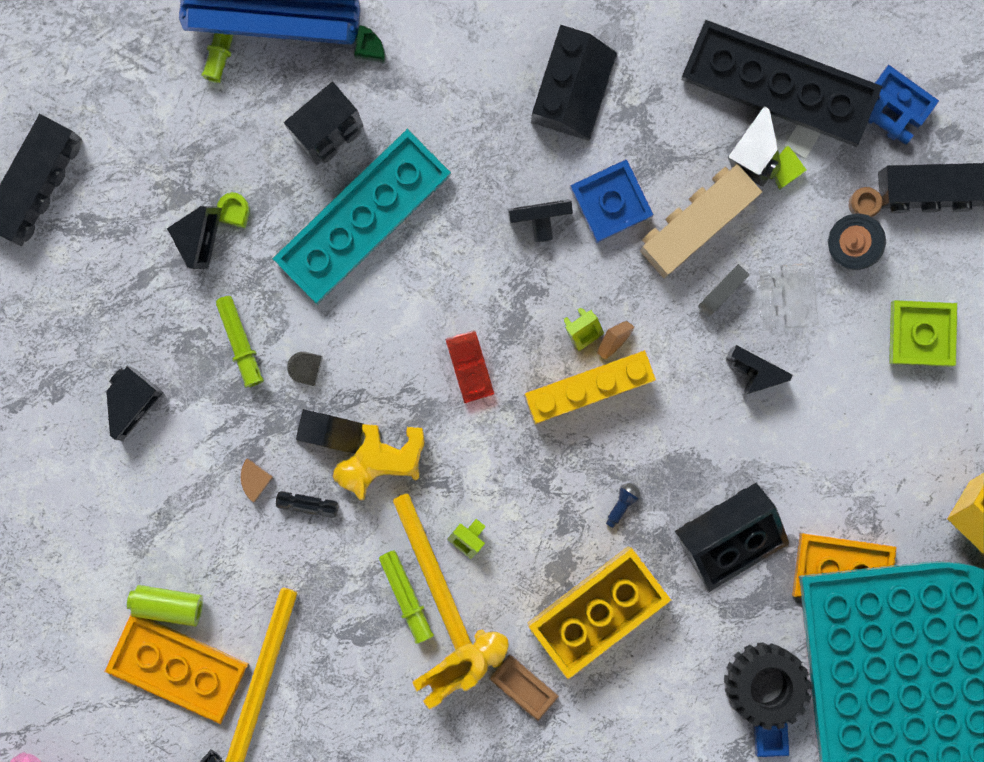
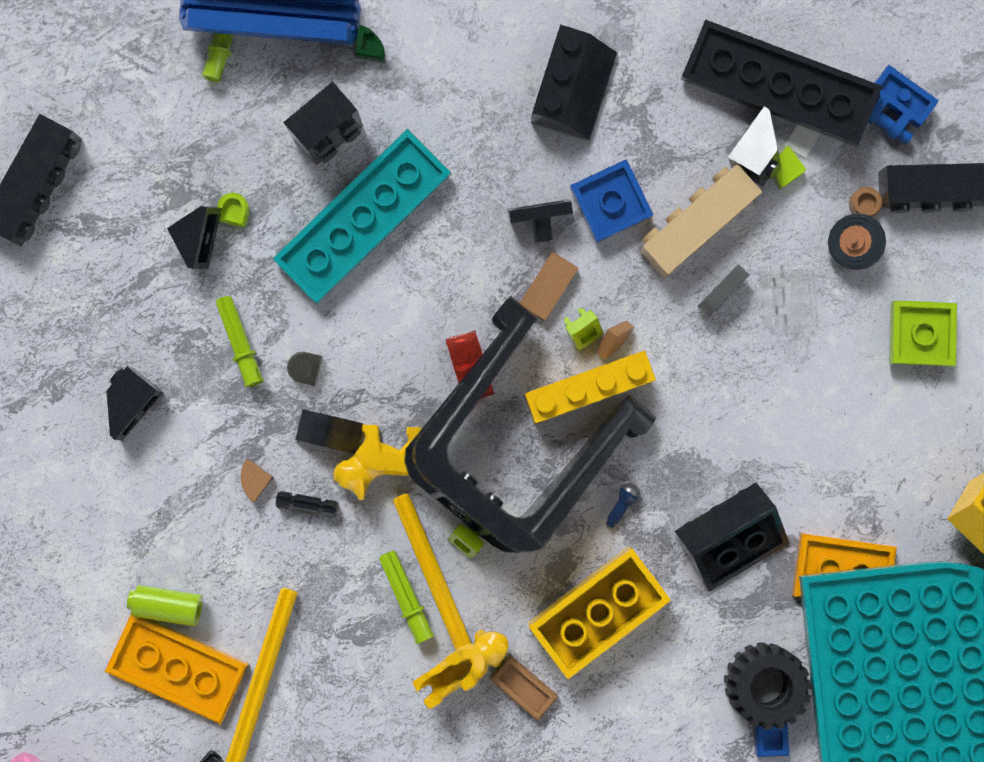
black slope [726,345,793,395] -> none
none -> black piece [404,296,656,553]
none -> medium nougat tile [520,251,579,321]

